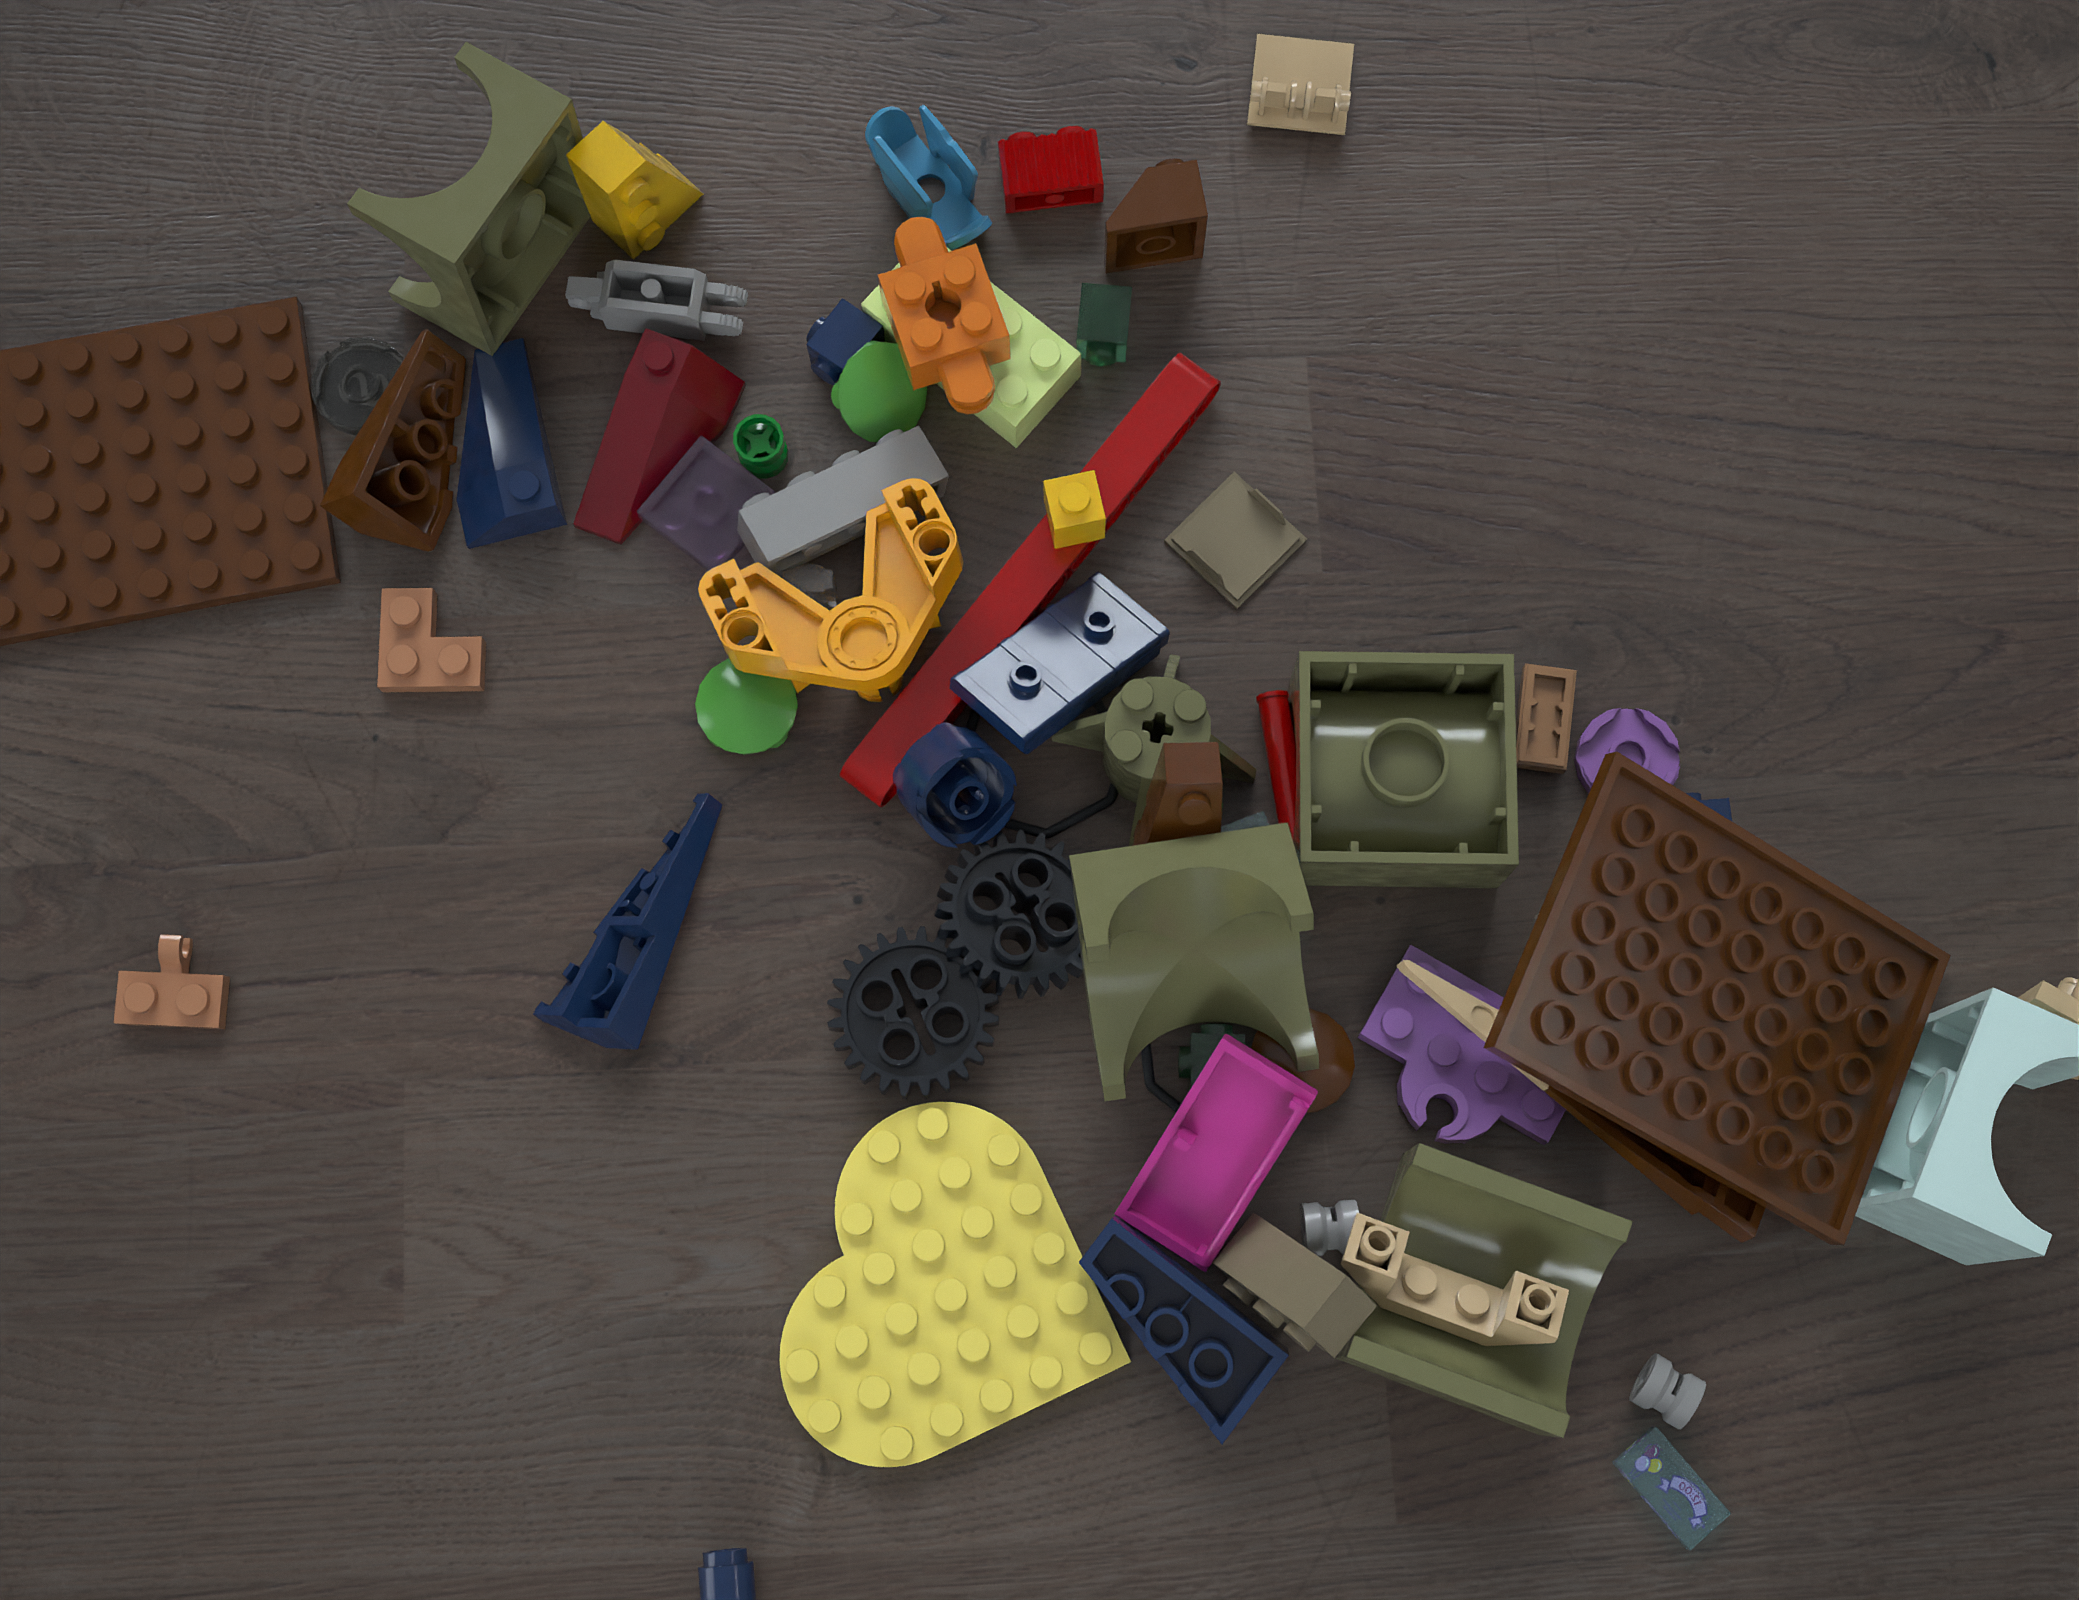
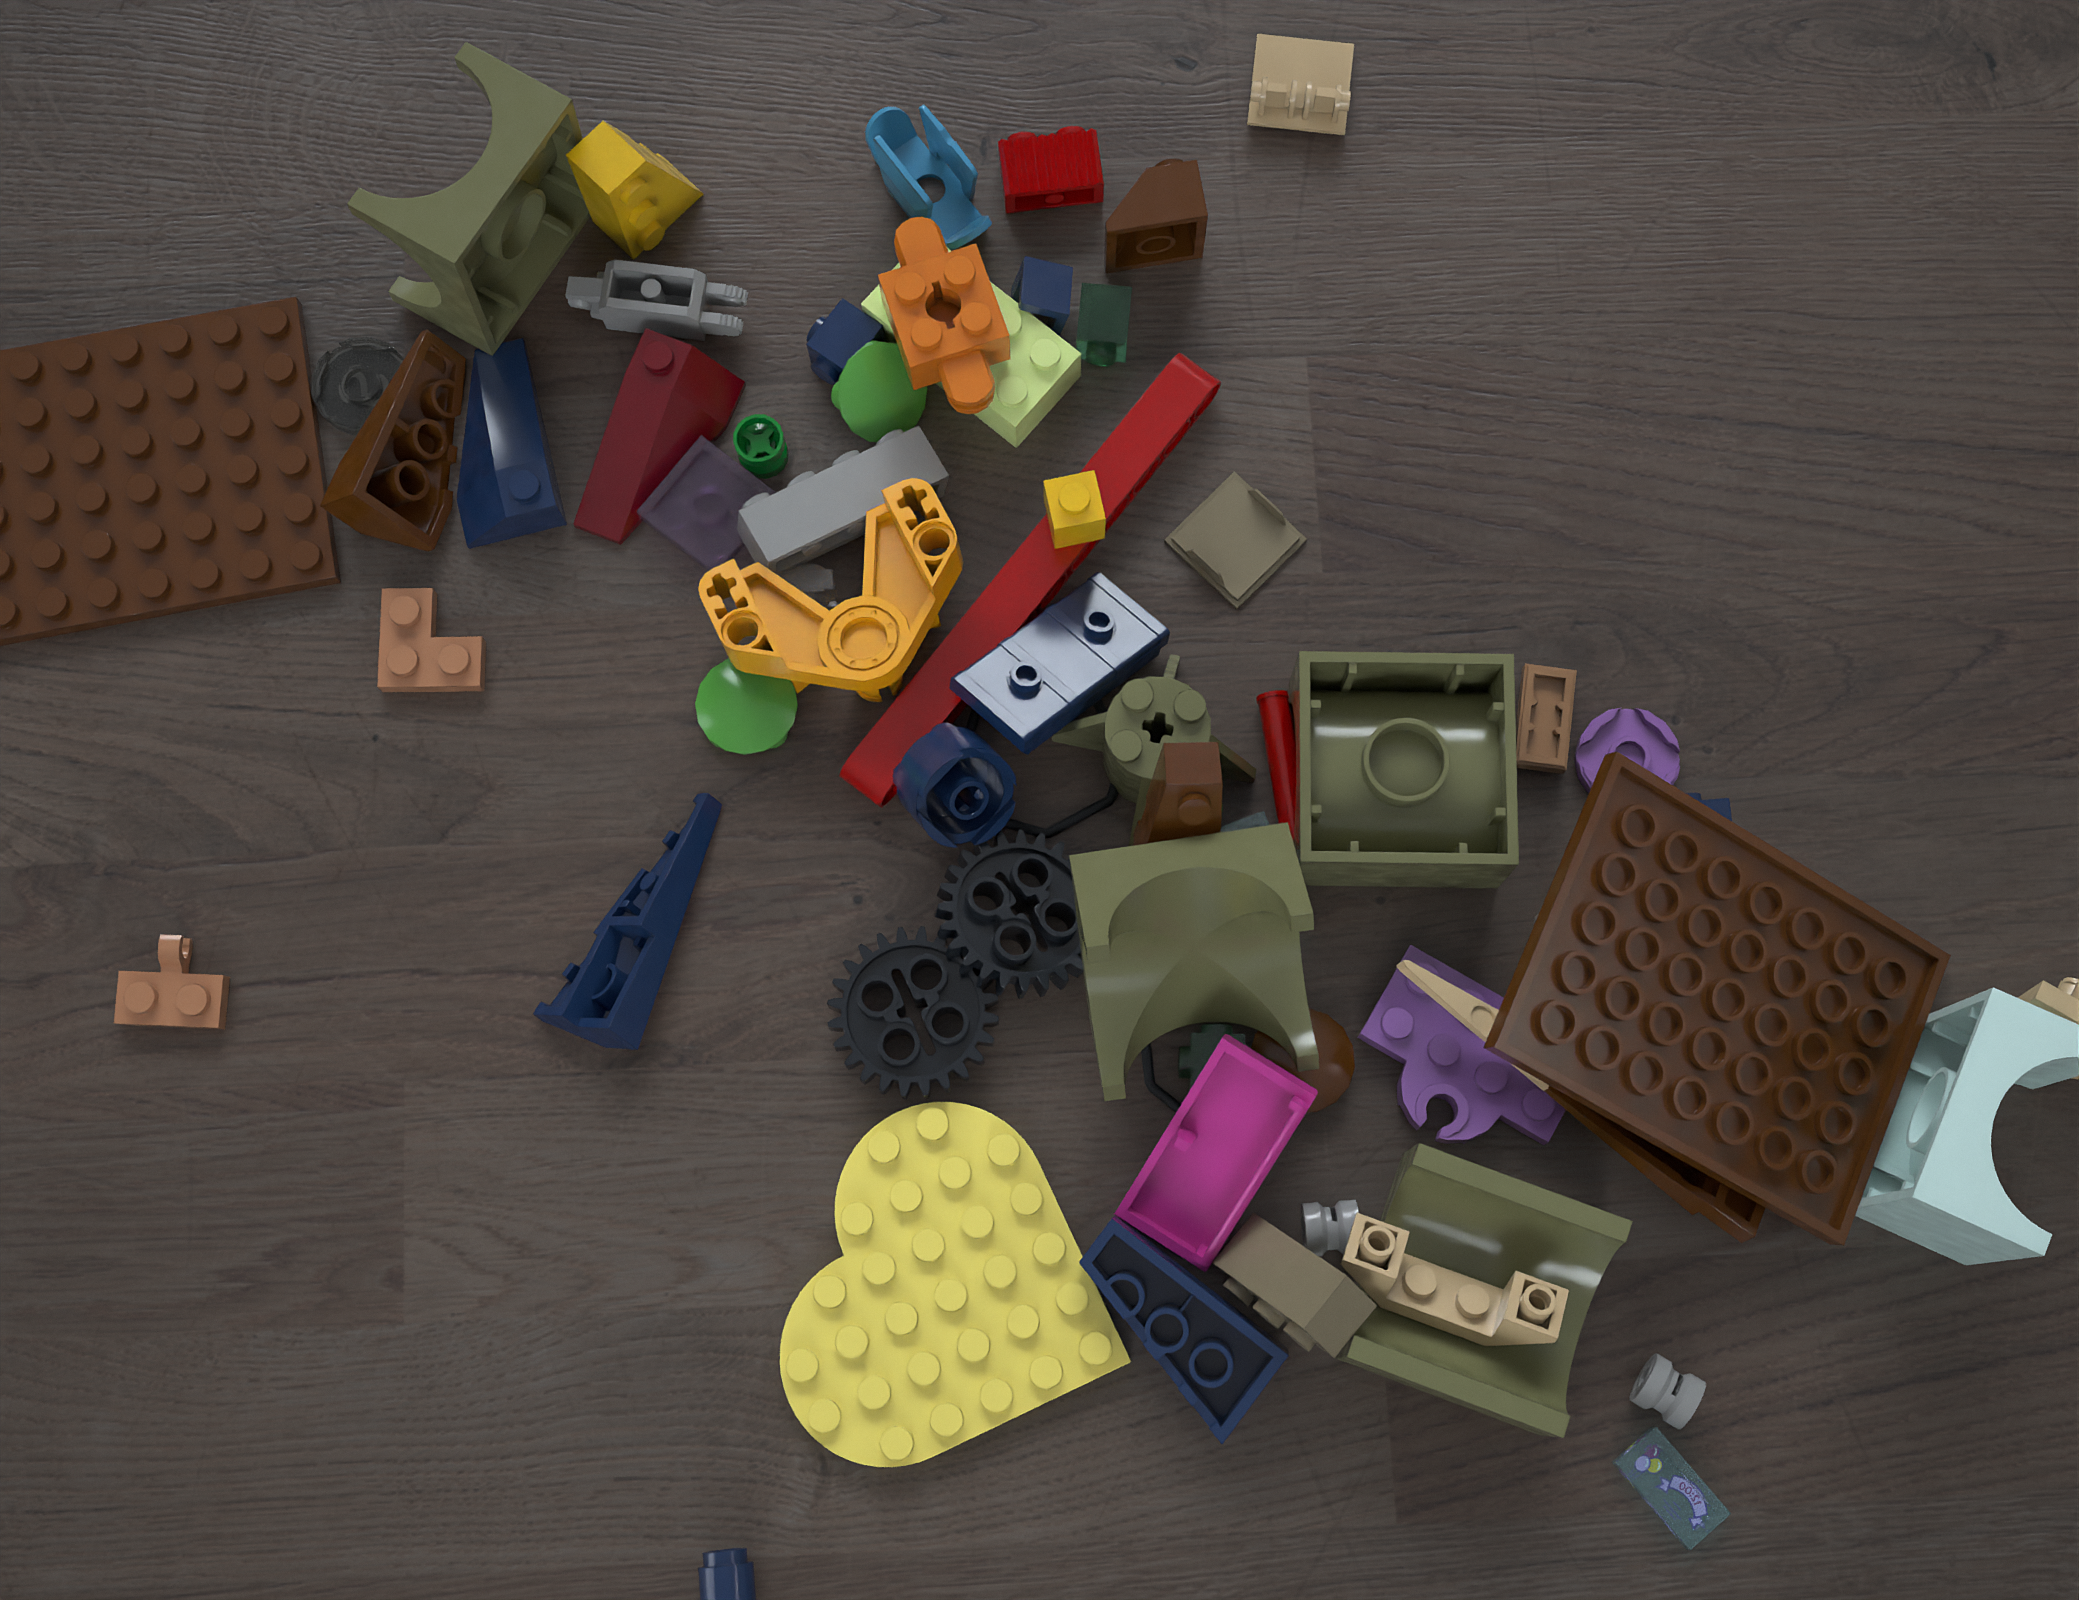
none -> dark blue panel [1011,256,1073,336]

